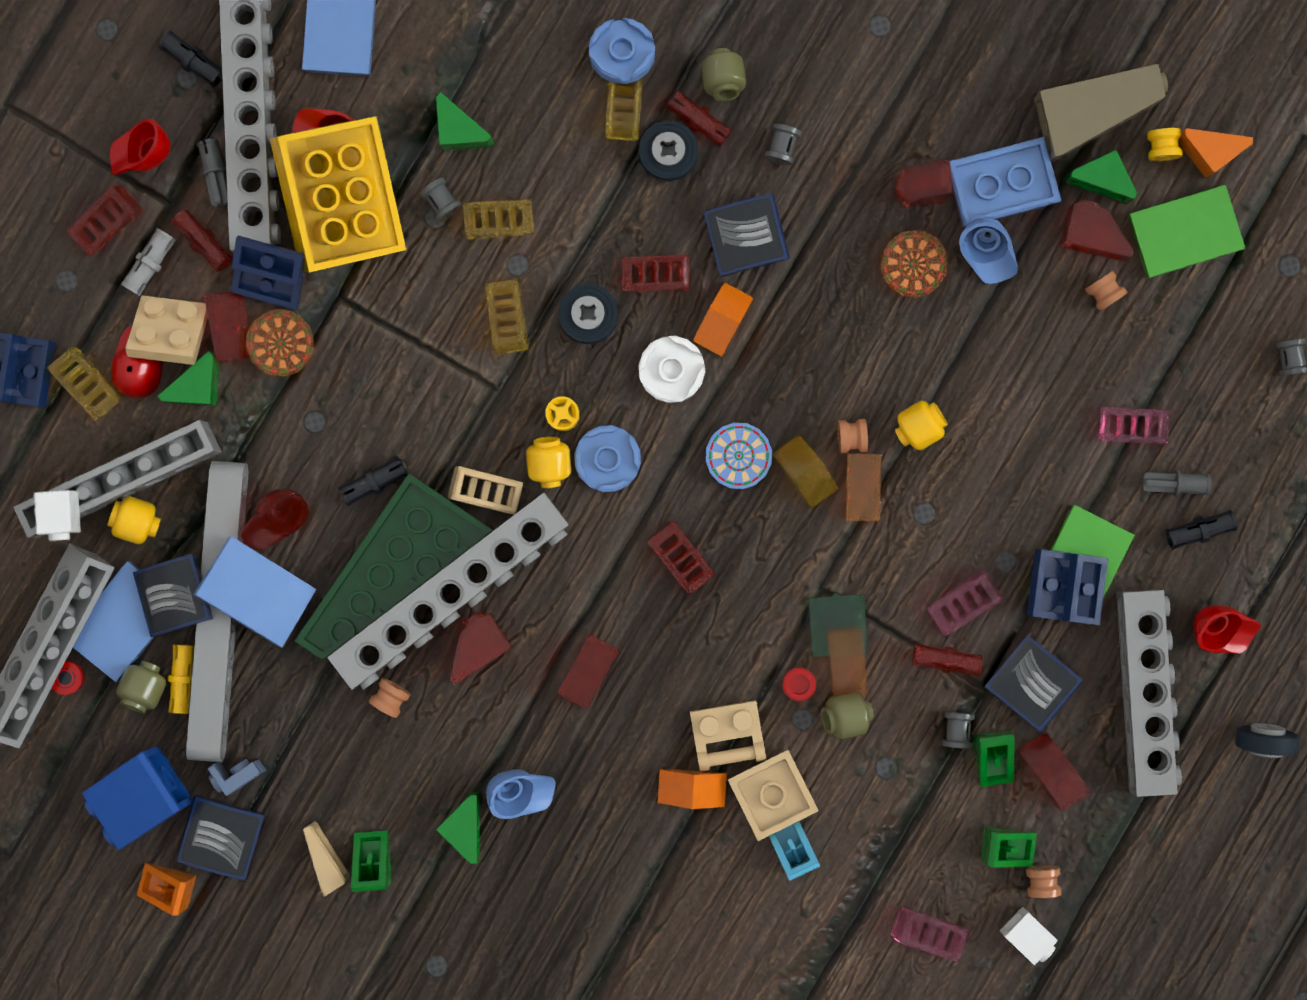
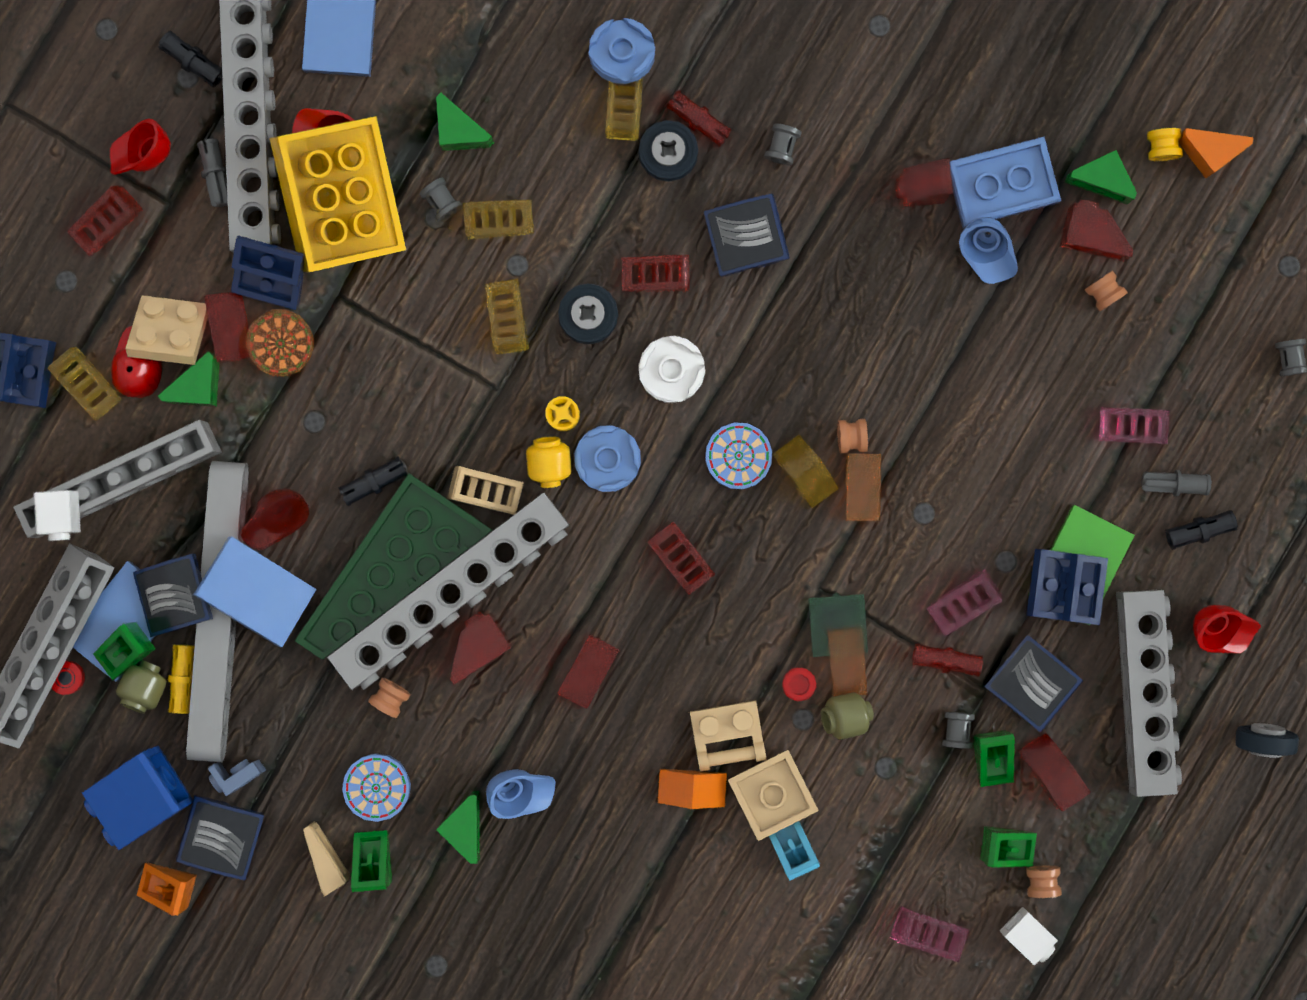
yellow head [107,496,161,545] -> none
light grey pin [121,228,176,296] -> none
clear red pin [171,209,233,272] -> none
orange slope [692,282,754,357] -> none
olive head [701,48,747,101] -> none
clear orange tile [880,230,948,298] -> none
yellow head [895,400,948,450] -> none
dark tan slope [1034,64,1168,162] -> none
bright green tile [1127,185,1246,279] -> none
none -> green slope [93,622,156,680]
none -> medium blue tile [342,753,411,822]

